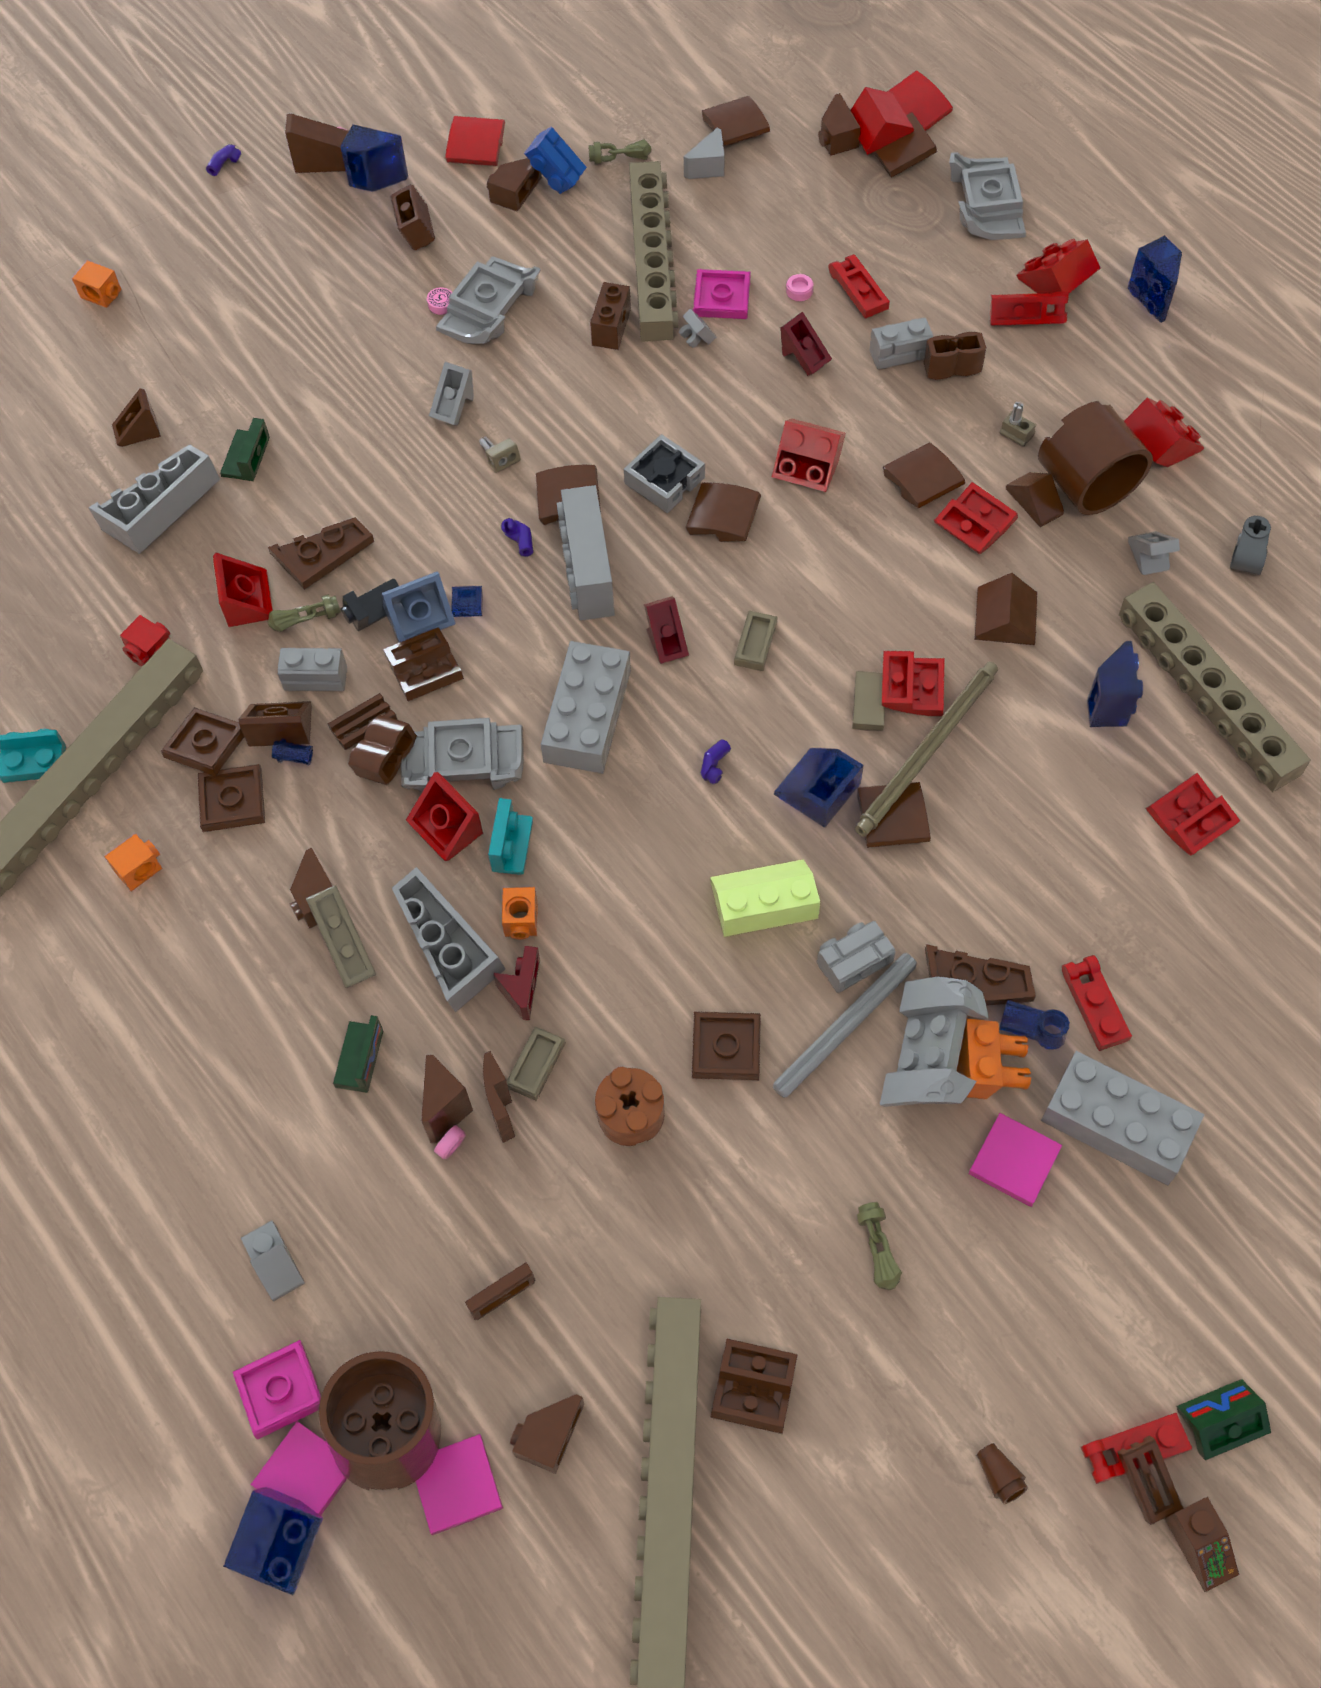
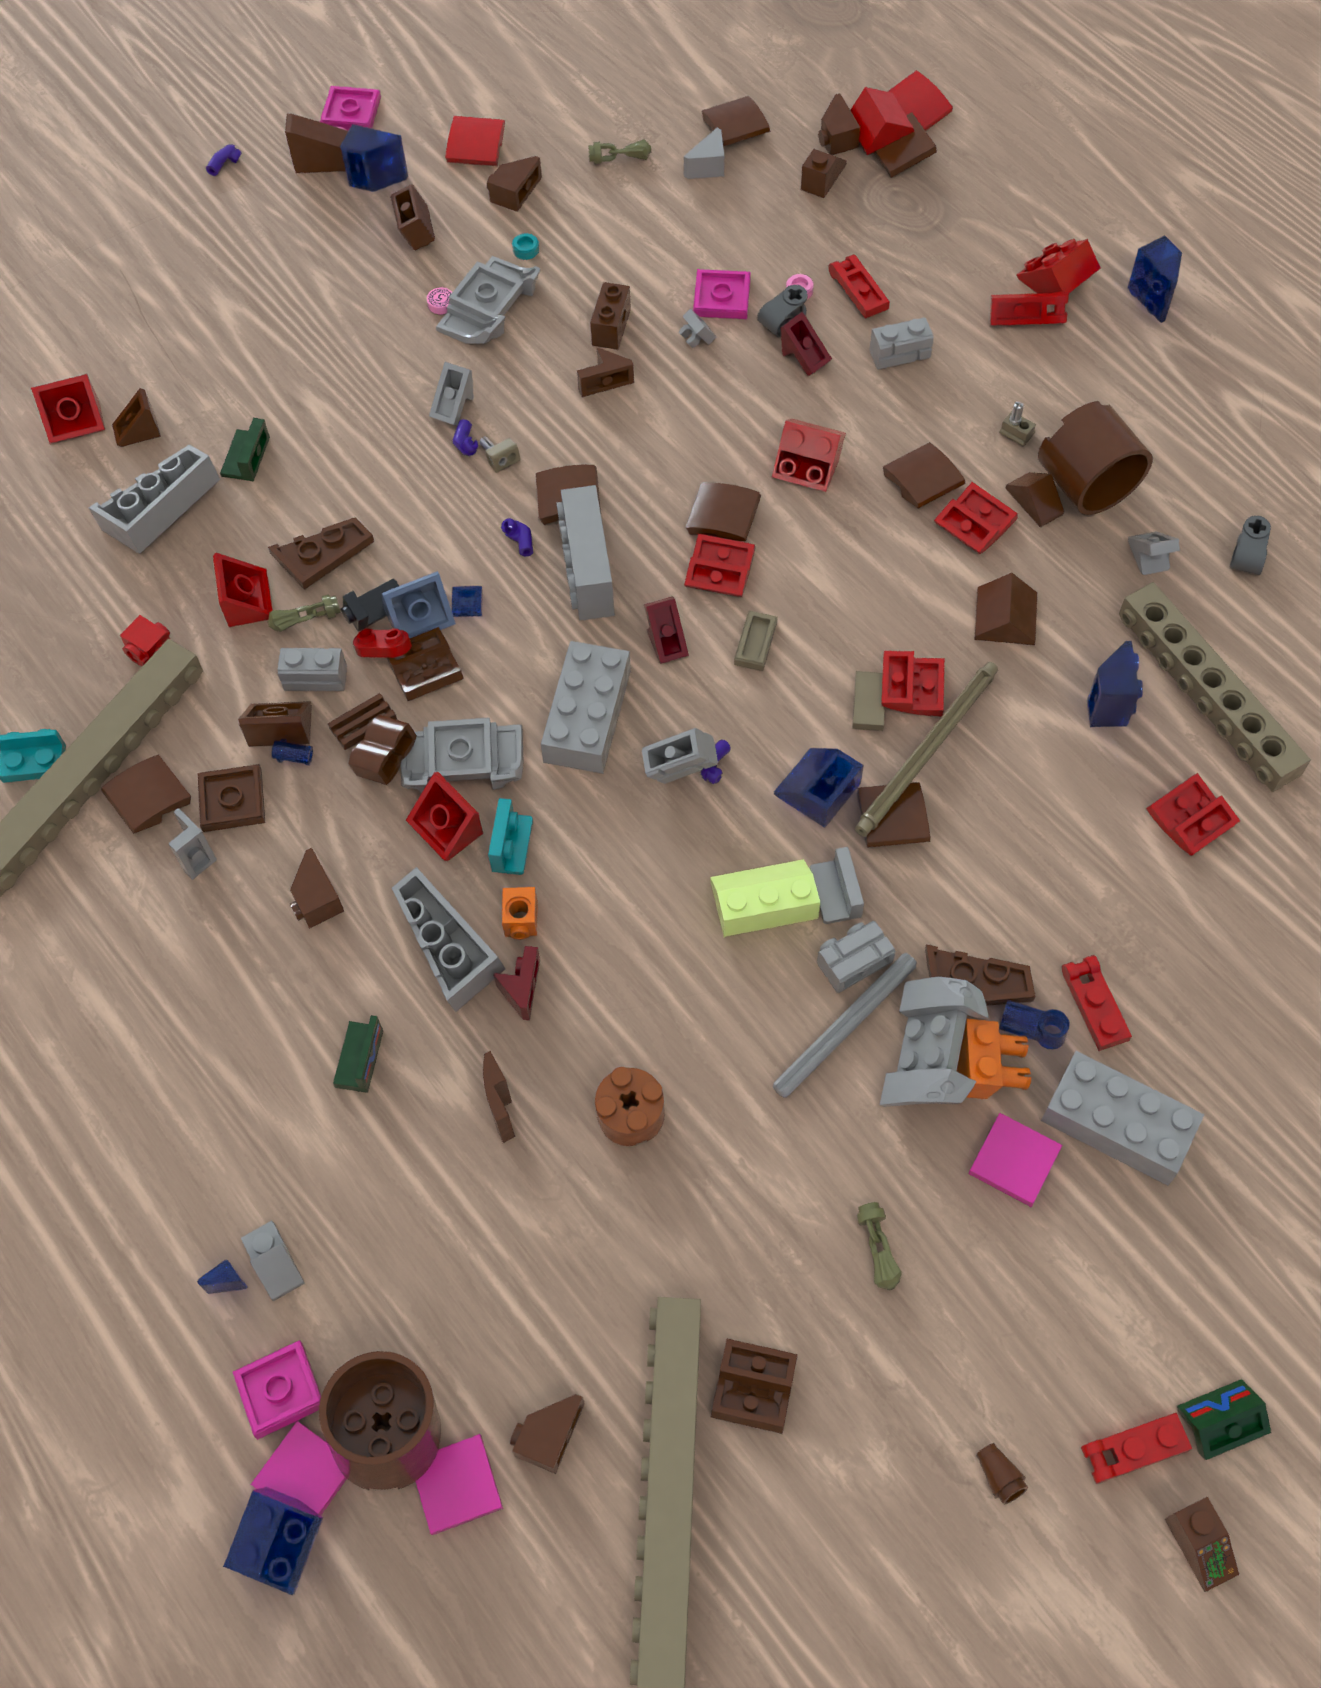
orange brick [72,260,122,308] -> none
orange brick [104,834,162,891] -> none
reddish brown tile [161,707,244,776] -> none
dark tan tile [306,885,376,988] -> none
reddish brown slope [421,1055,473,1143] -> none
bright pink tile [434,1125,466,1159] -> none
reddish brown tile [465,1262,535,1320] -> none
dark tan tile [507,1027,566,1101] -> none
blue brick [524,126,587,194] -> none
piece [624,434,705,513] -> none
dark tan brick [629,161,678,342] -> none
reddish brown tile [692,1012,761,1081] -> none
reddish brown brick [924,332,986,380] -> none
light grey piece [950,152,1026,240] -> none
reddish brown tile [1117,1436,1184,1525] -> none
red slope [1124,398,1205,467] -> none
none -> red slope [31,374,105,443]
none -> reddish brown slope [101,754,191,834]
none -> light grey panel [168,808,217,880]
none -> clear blue slope [197,1259,248,1294]
none -> dark pink tile [320,86,381,133]
none -> red plate [353,629,412,658]
none -> dark purple arm [452,419,478,456]
none -> teal tile [512,233,539,260]
none -> reddish brown slope [577,348,634,397]
none -> light grey brick [642,728,718,784]
none -> red slope [684,534,756,597]
none -> dark grey piece [757,285,807,337]
none -> reddish brown slope [801,149,847,198]
none -> light grey panel [810,847,864,924]

